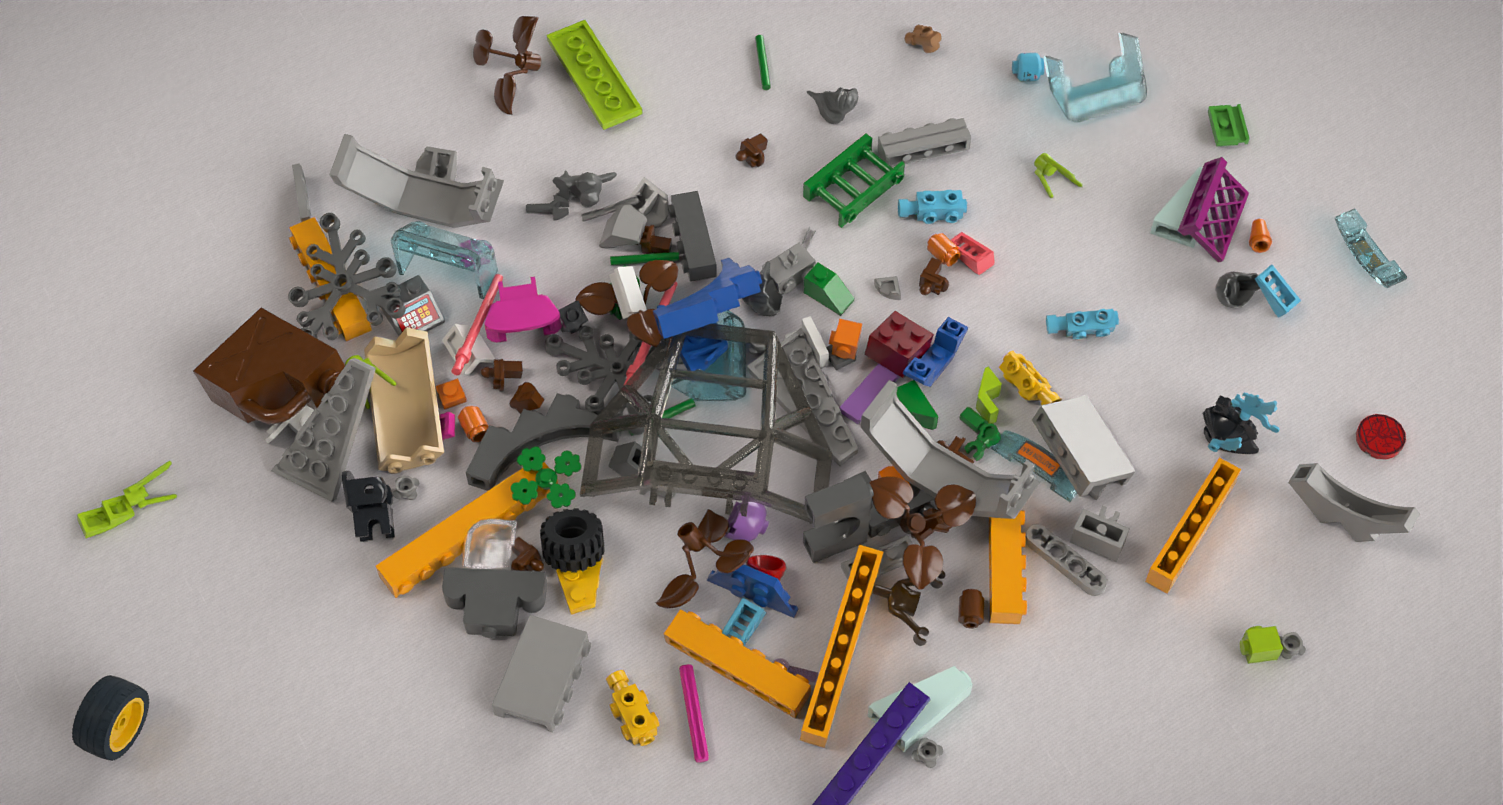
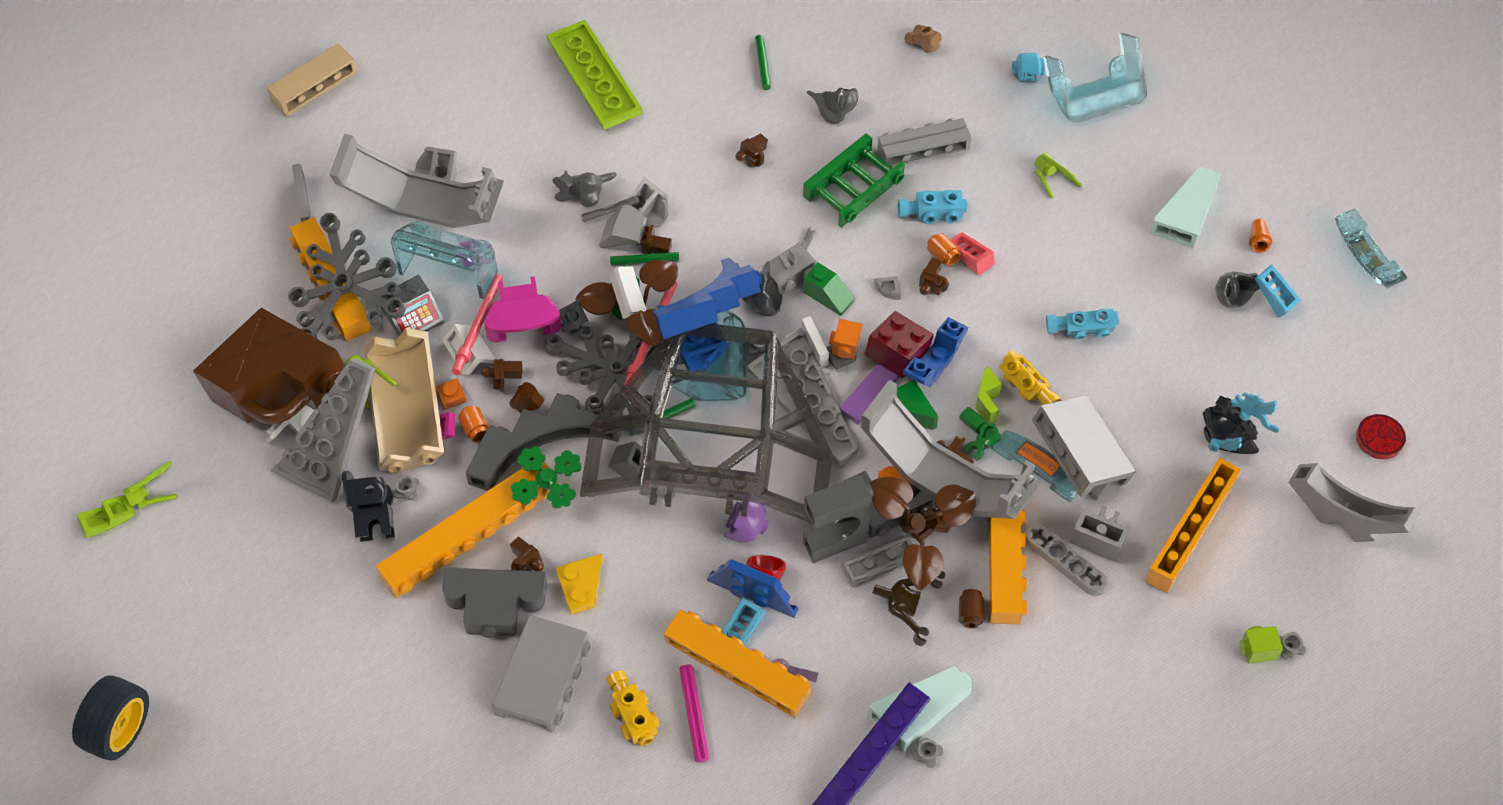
clear brick [461,519,517,570] -> none
reddish brown plant [473,16,541,115] -> none
dark grey bar [526,195,569,221] -> none
black tyre [540,508,605,573] -> none
reddish brown plant [655,509,754,608] -> none
dark grey brick [668,191,717,282] -> none
light orange brick [800,545,883,748] -> none
magenta fence [1178,157,1249,262] -> none
bright green plate [1208,104,1250,147] -> none
none -> tan brick [267,43,357,117]

